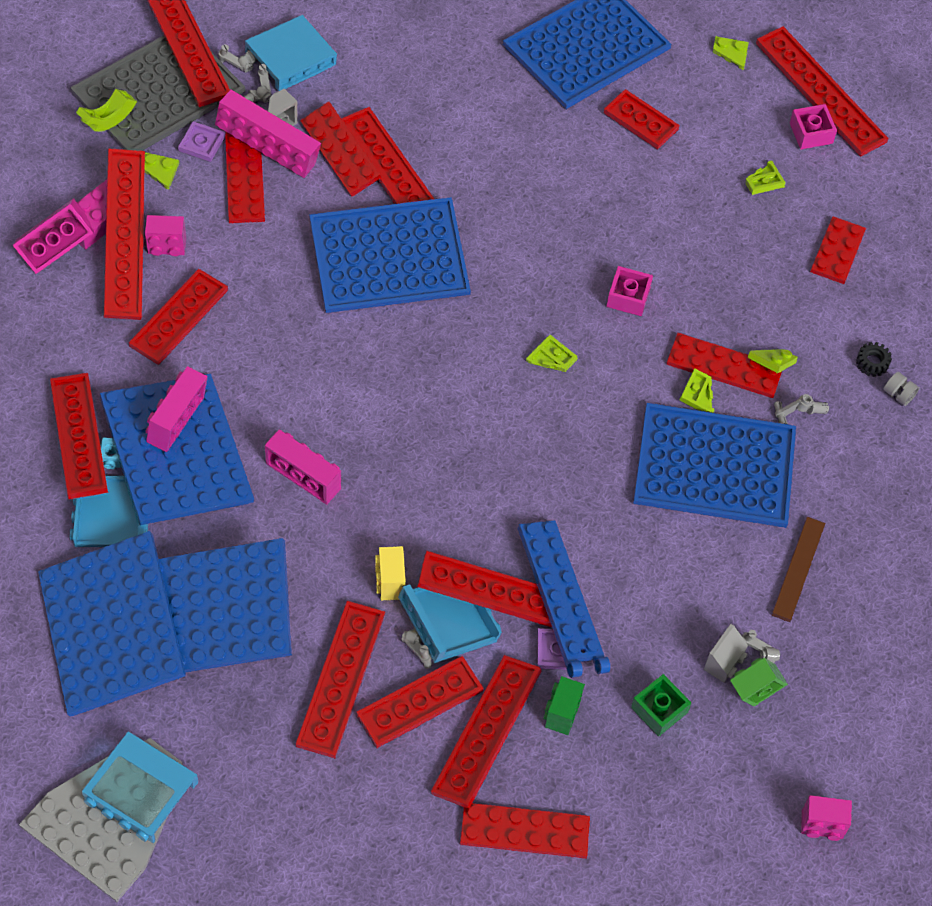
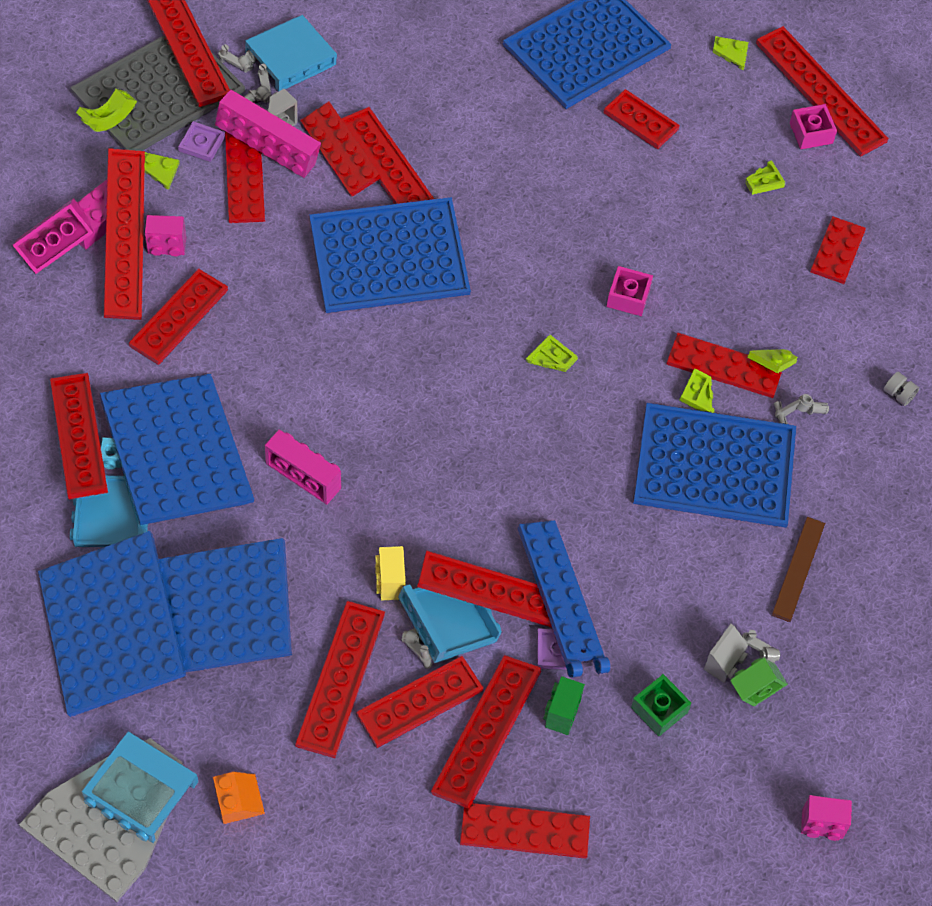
dark pink brick [146,366,208,452] -> none
black tyre [856,342,892,377] -> none
none -> orange slope [213,772,265,824]

